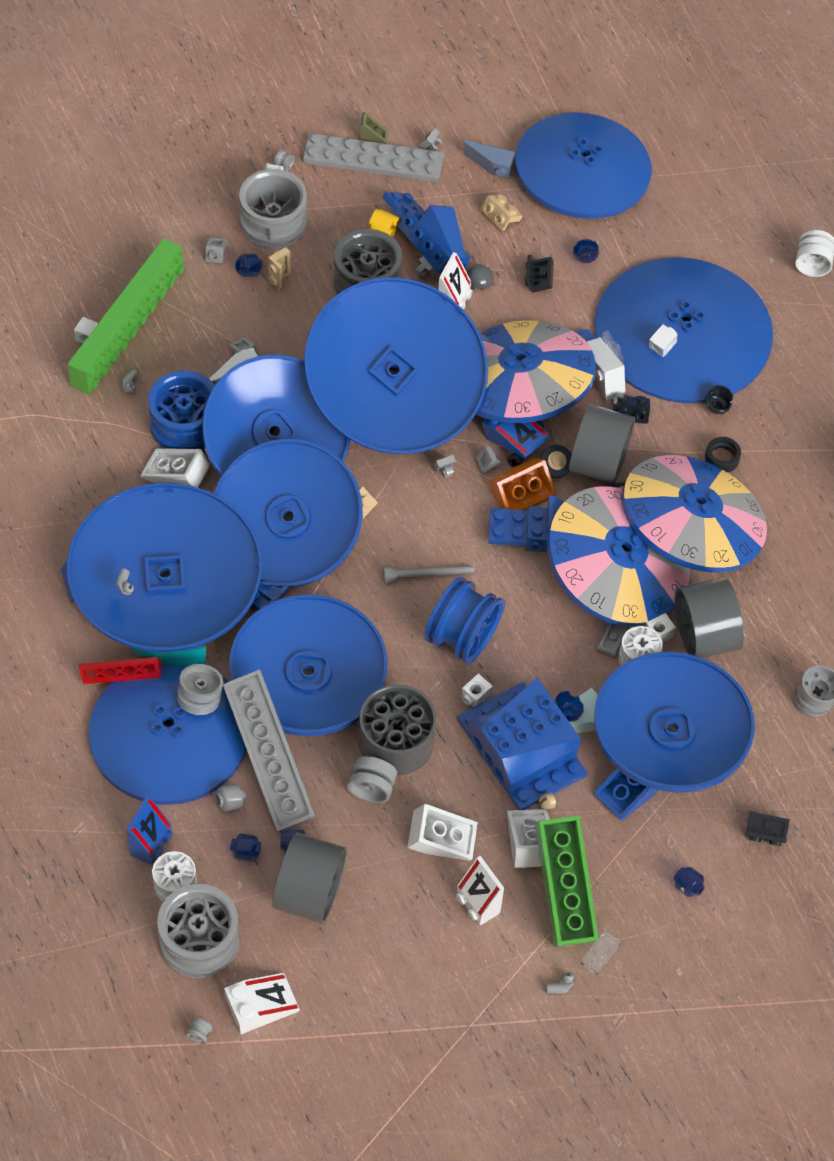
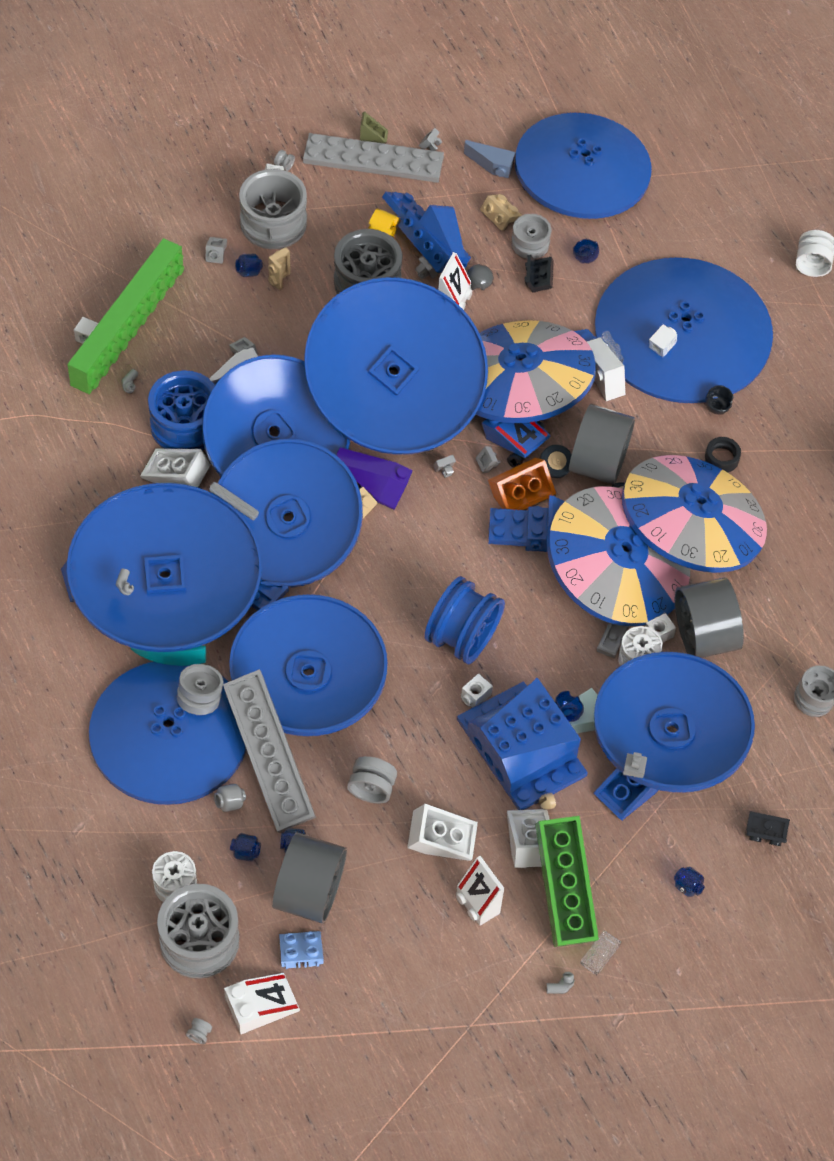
red fence [79,657,163,684] -> none
blue slope [127,795,173,865] -> none
dark grey wheel [359,685,436,775] -> none
light grey piece [383,566,475,583] -> none
black bracket [613,394,650,424] -> none
none -> light grey axle [209,482,259,520]
none -> light blue hinge [279,931,324,969]
none -> dark purple wedge [336,447,413,510]
none -> light grey wheel [511,214,552,259]
none -> light grey tile [623,752,647,778]

